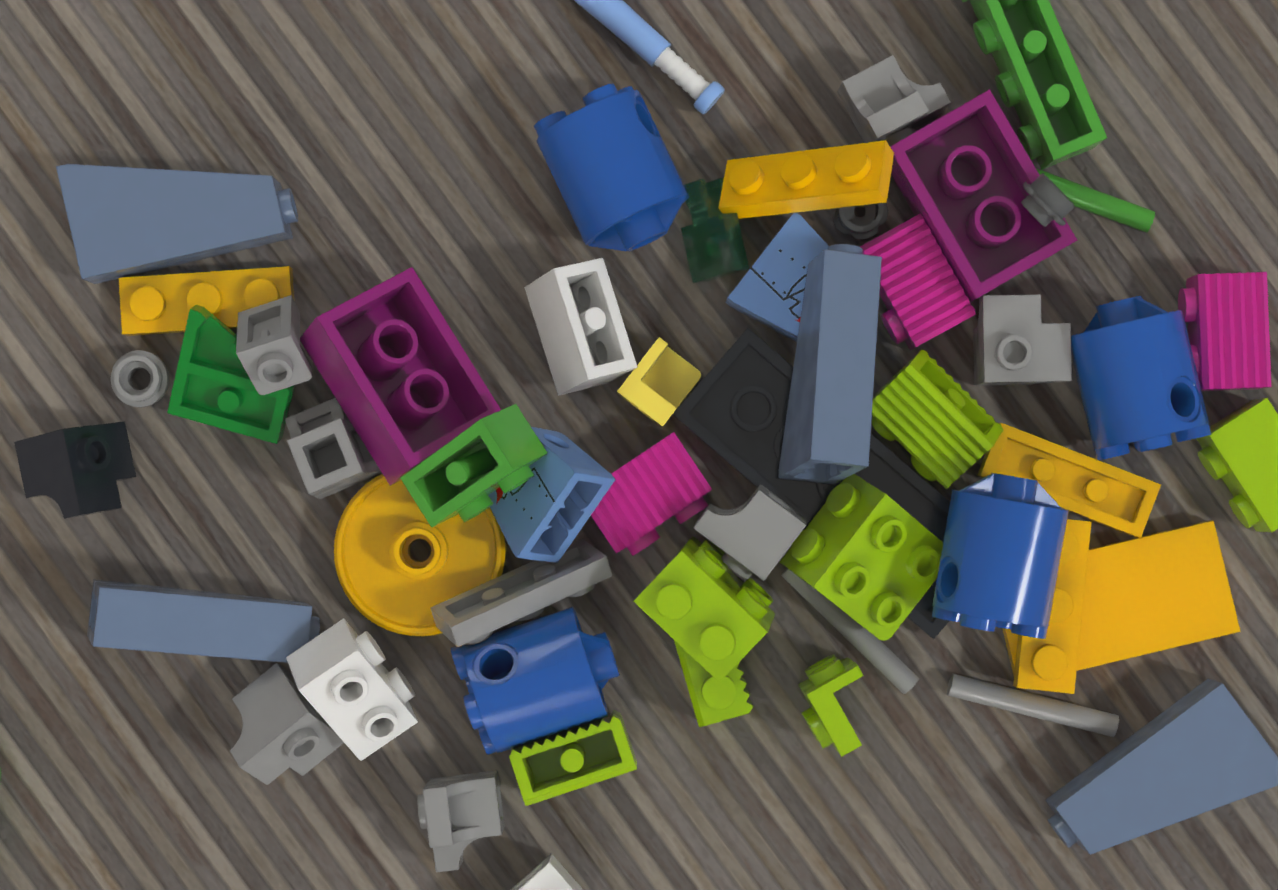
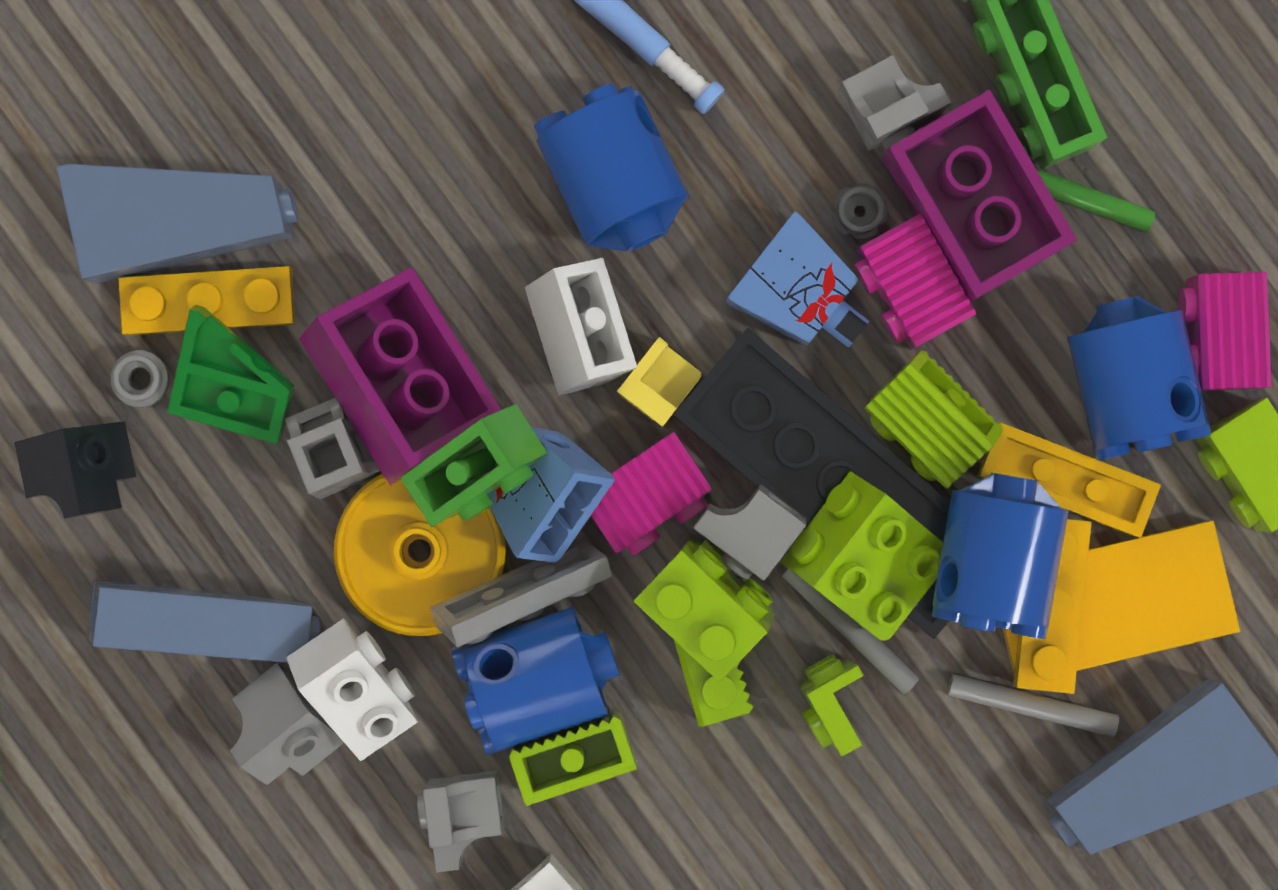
light grey bracket [236,295,312,395] -> none
clear green plate [681,178,749,283] -> none
yellow plate [718,140,894,220] -> none
sand blue slope [778,244,882,485] -> none
light grey brick [973,294,1072,386] -> none
dark grey plate [1021,173,1076,227] -> none

